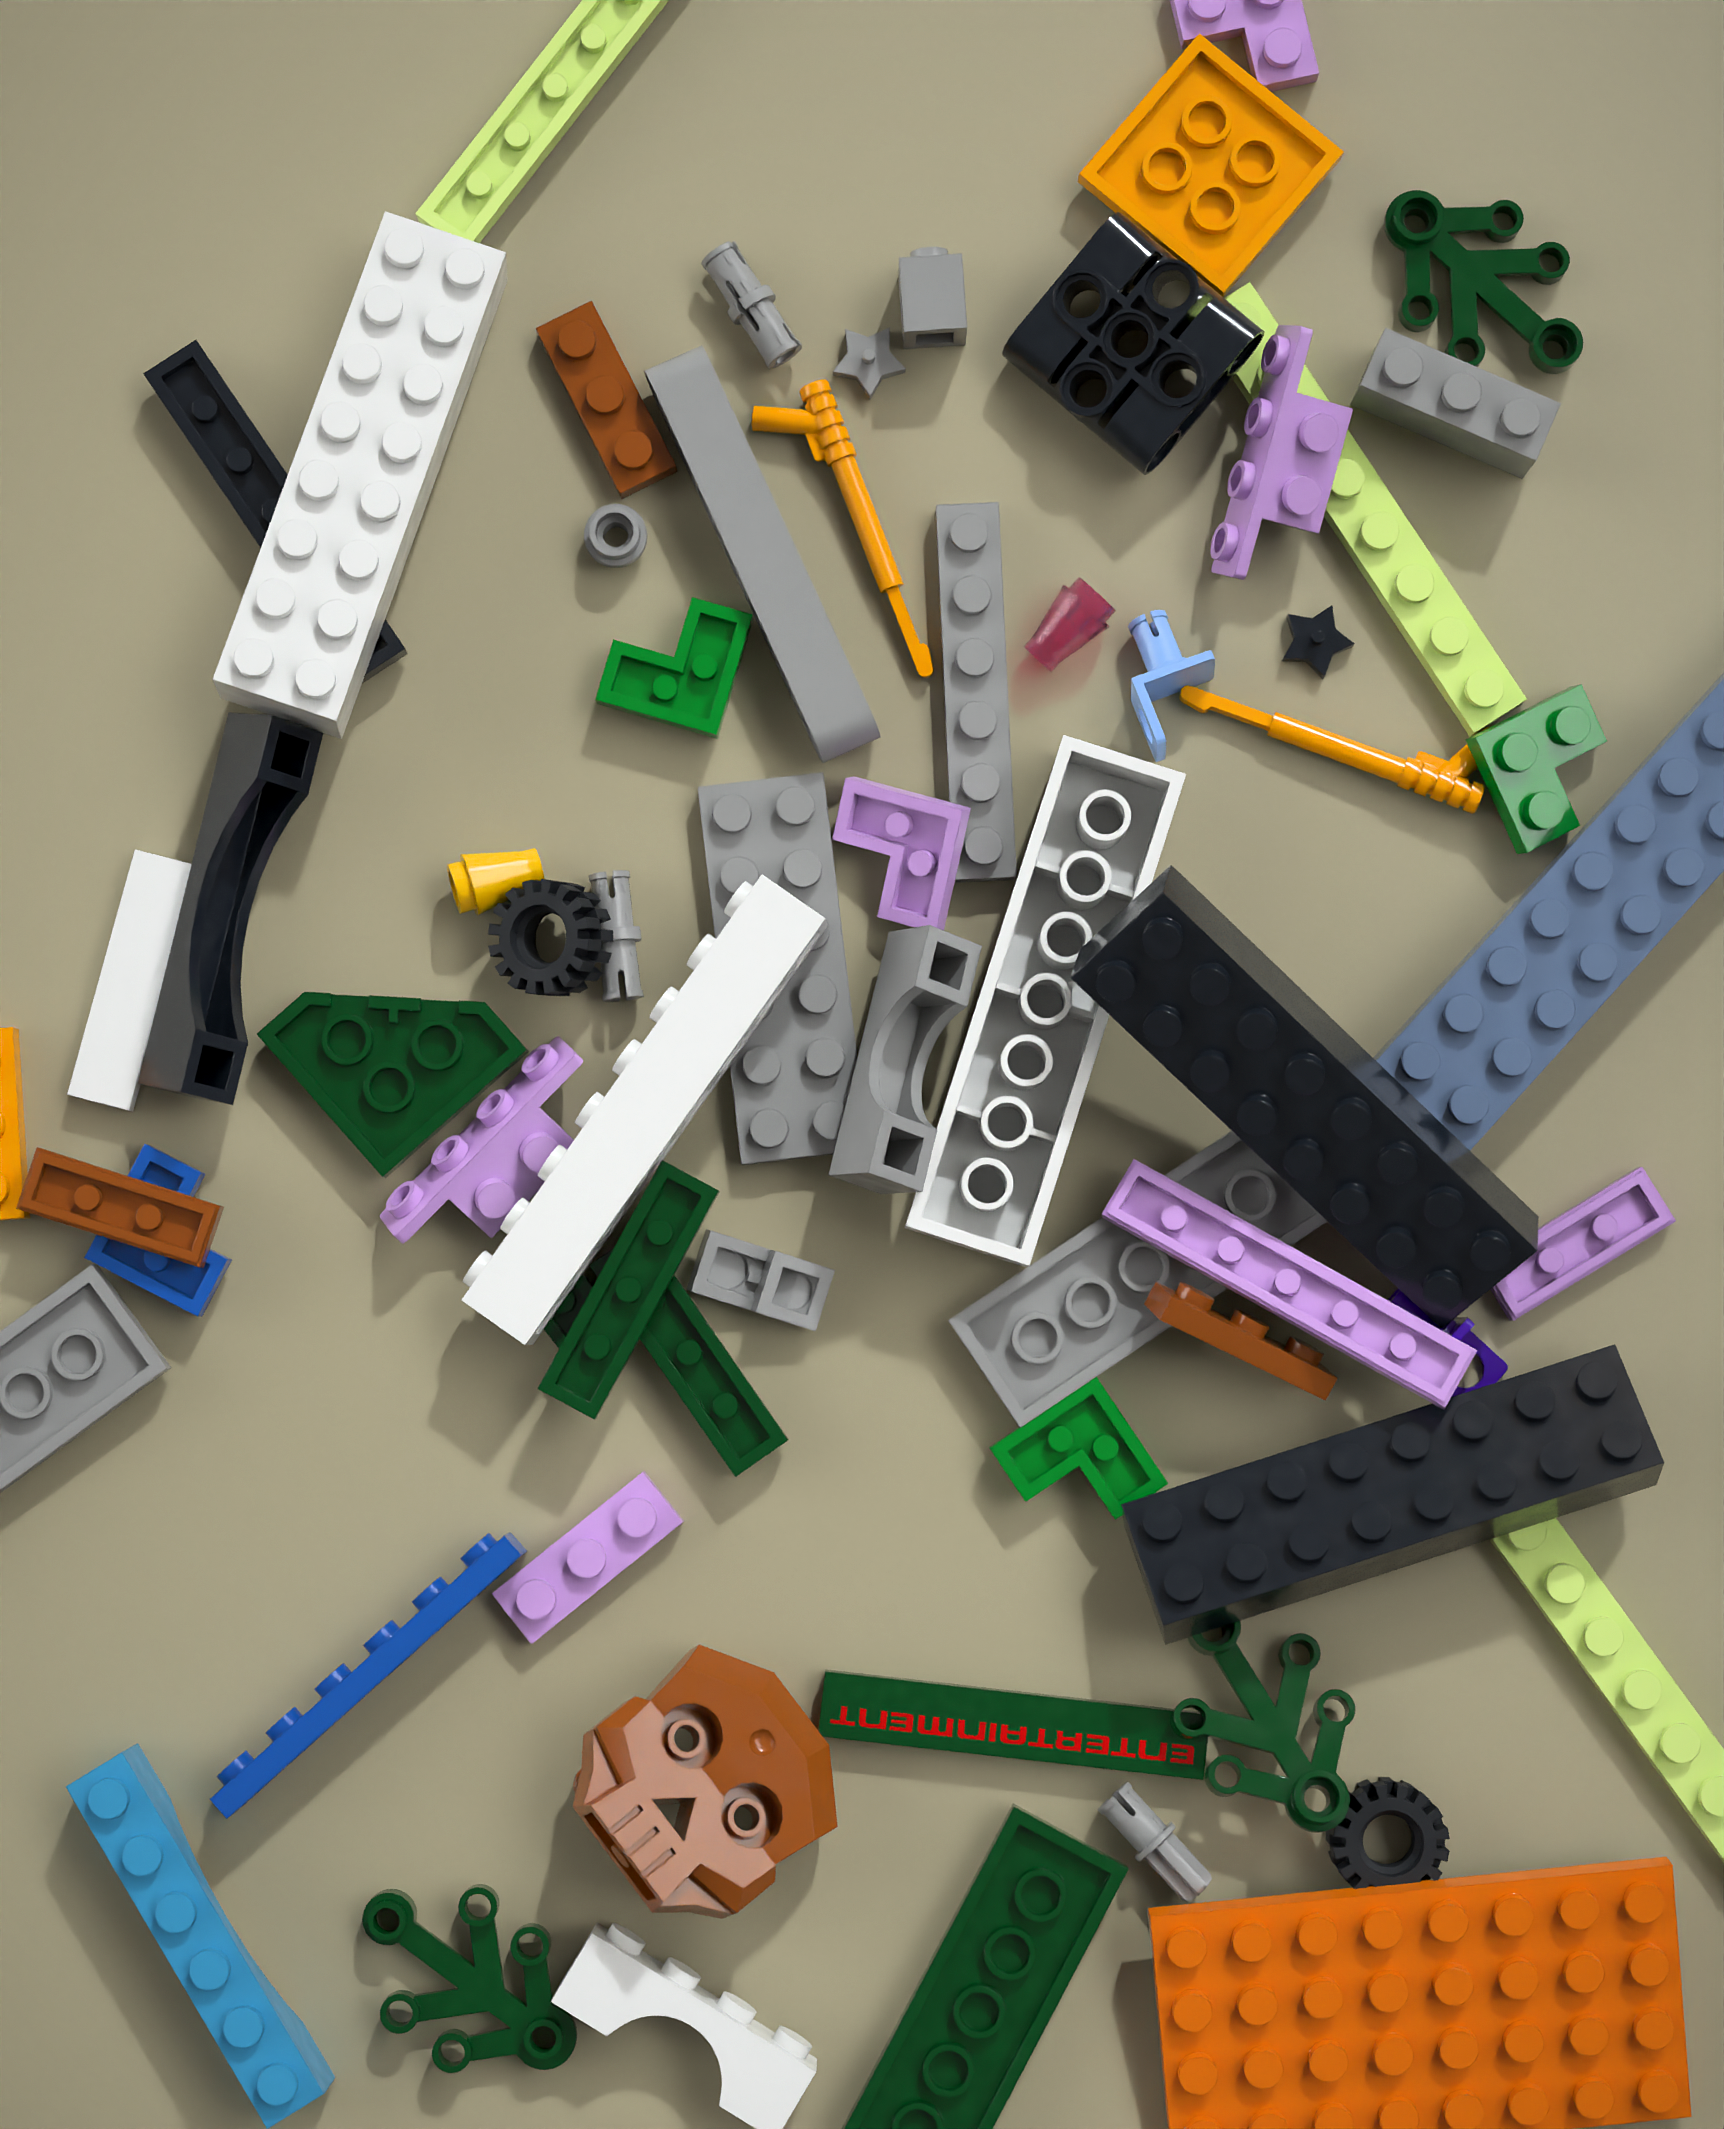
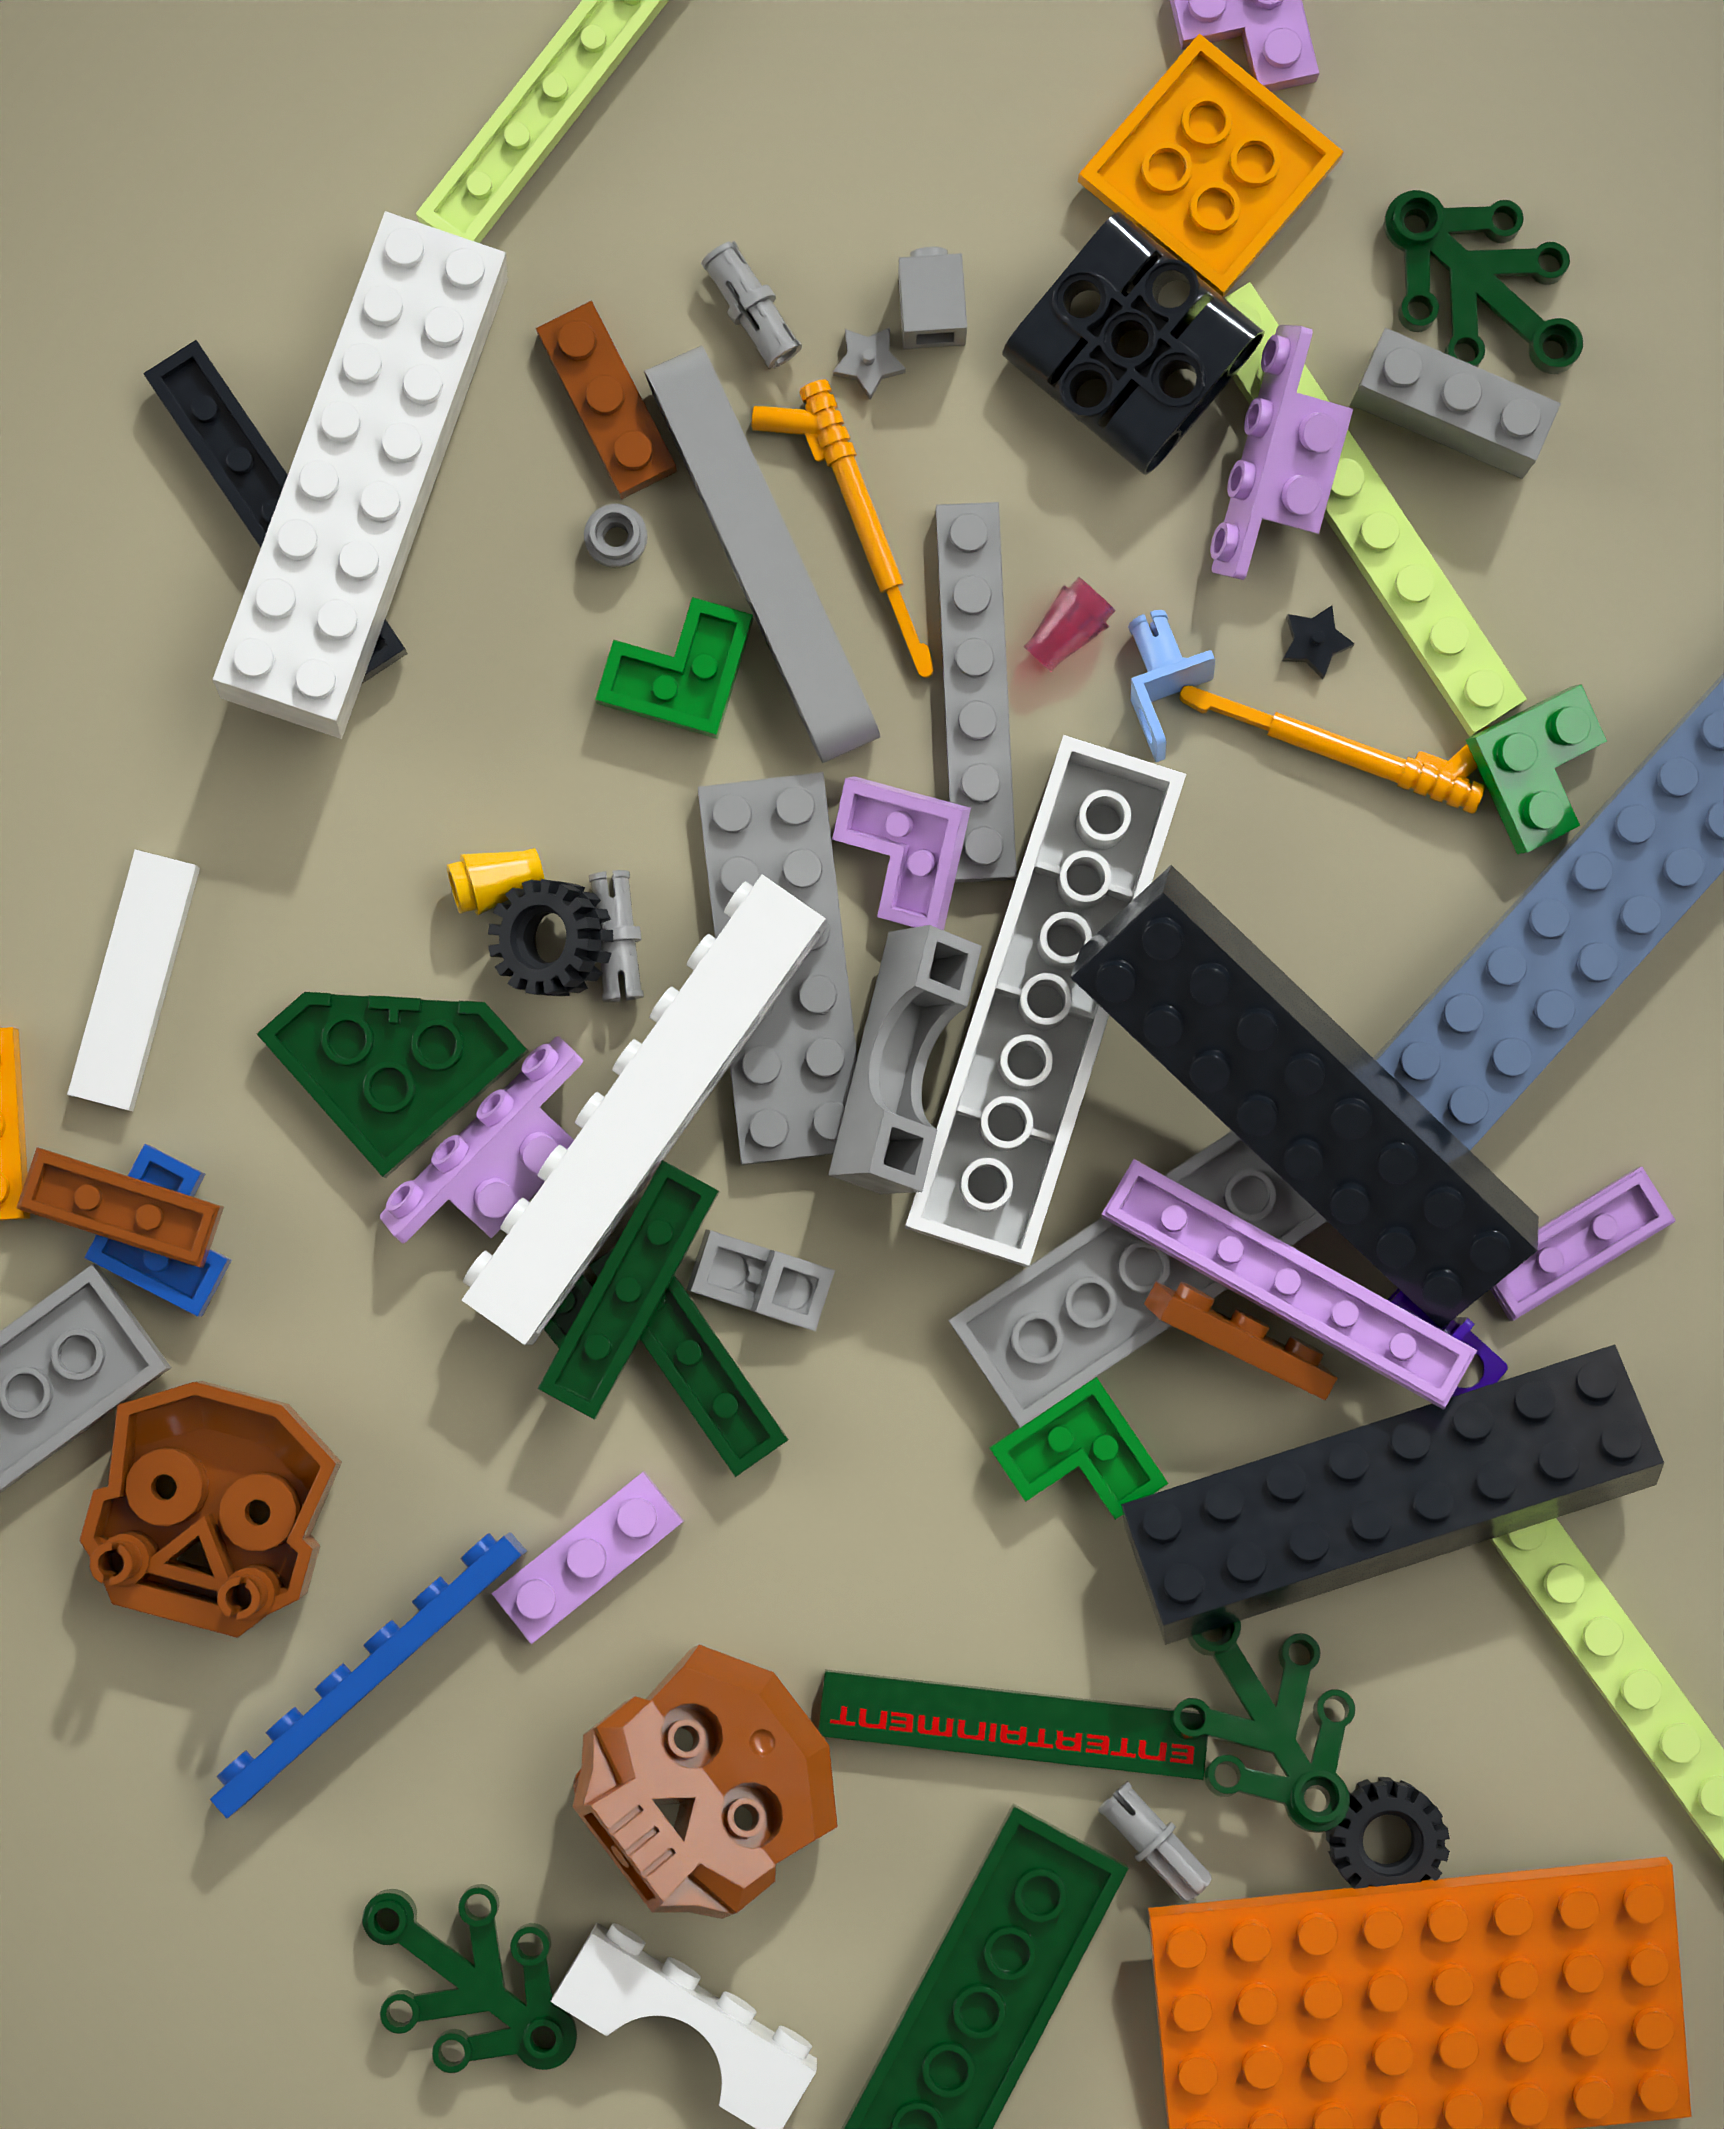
dark azure arch [66,1743,336,2129] -> none
black arch [138,712,323,1105] -> none
none -> dark orange brick [79,1381,342,1638]

